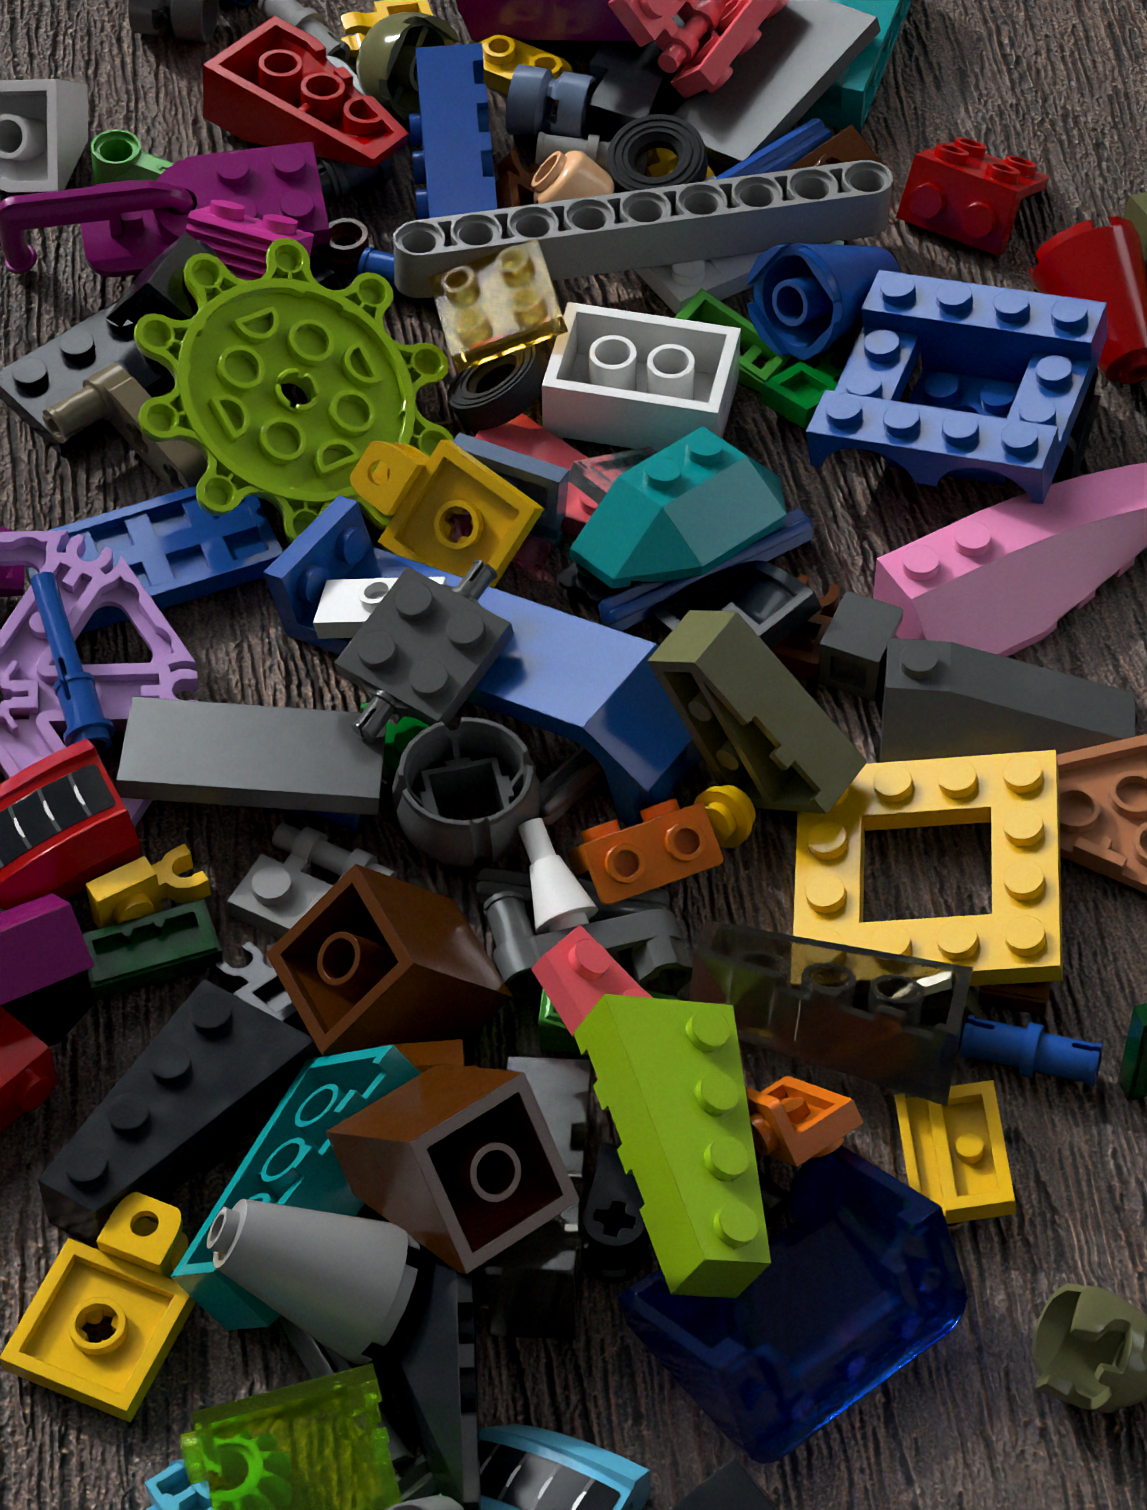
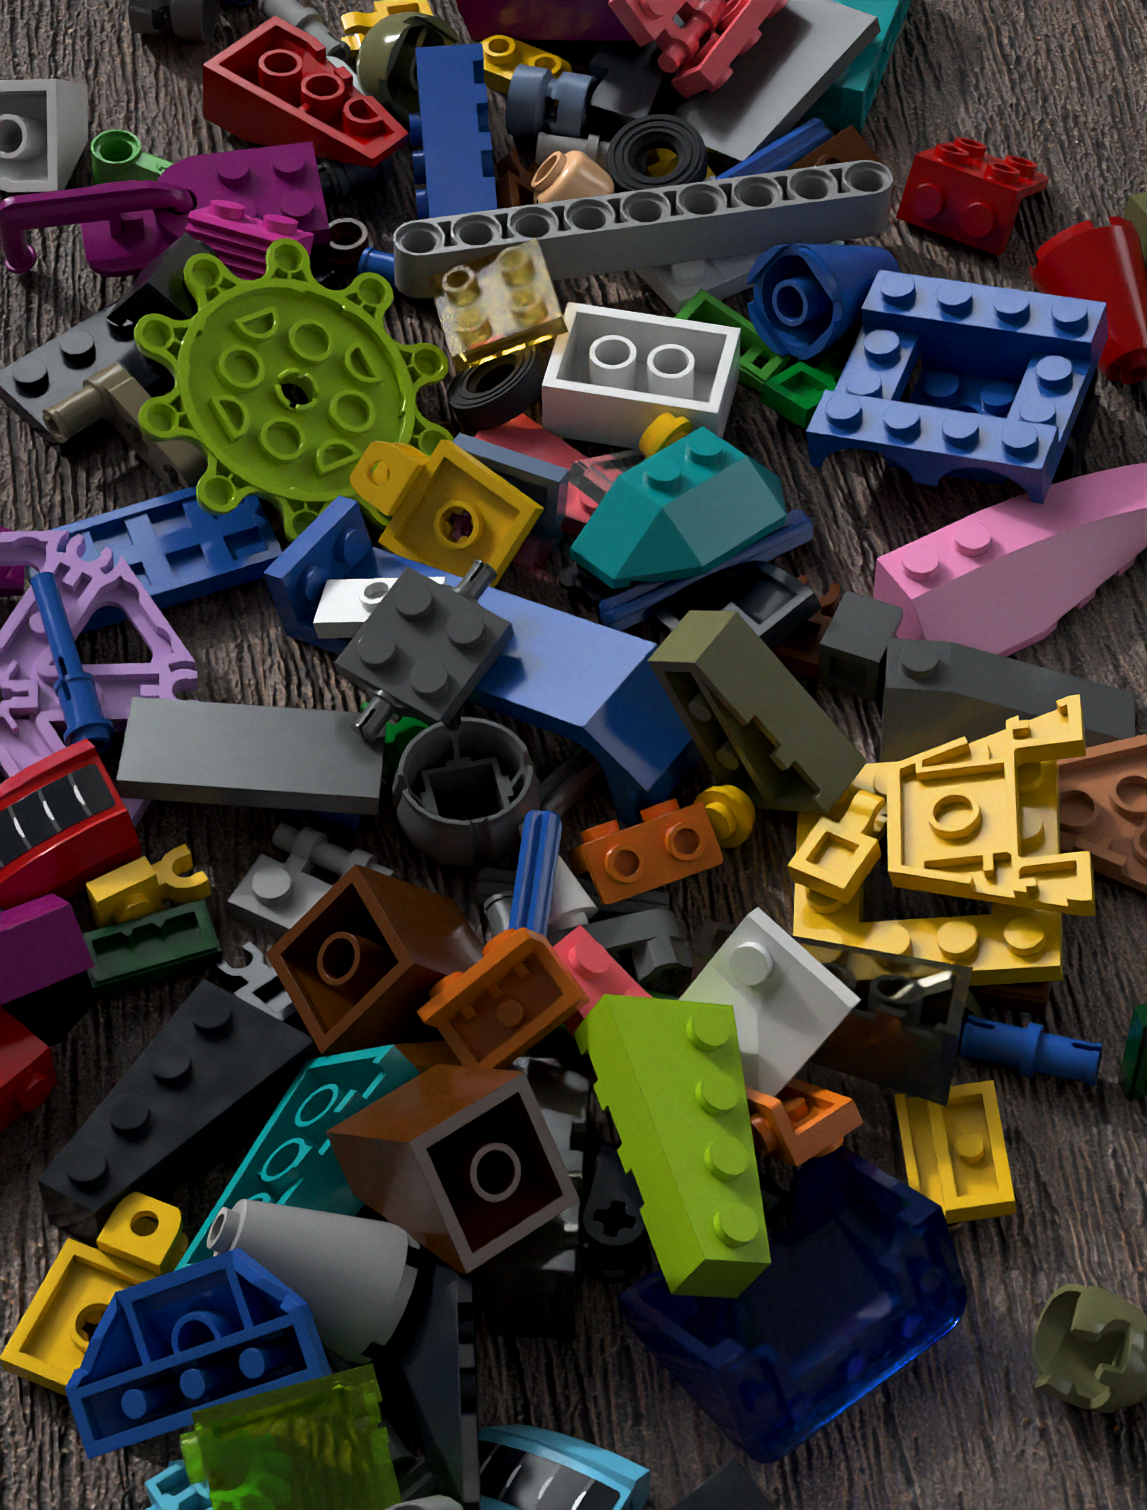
none -> blue wedge [65,1248,332,1459]
none -> orange bracket [417,927,591,1070]
none -> blue axle [508,810,562,937]
none -> yellow plate [638,412,692,460]
none -> white plate [679,907,861,1098]
none -> yellow plate [787,789,887,904]
none -> yellow wing [886,694,1096,917]

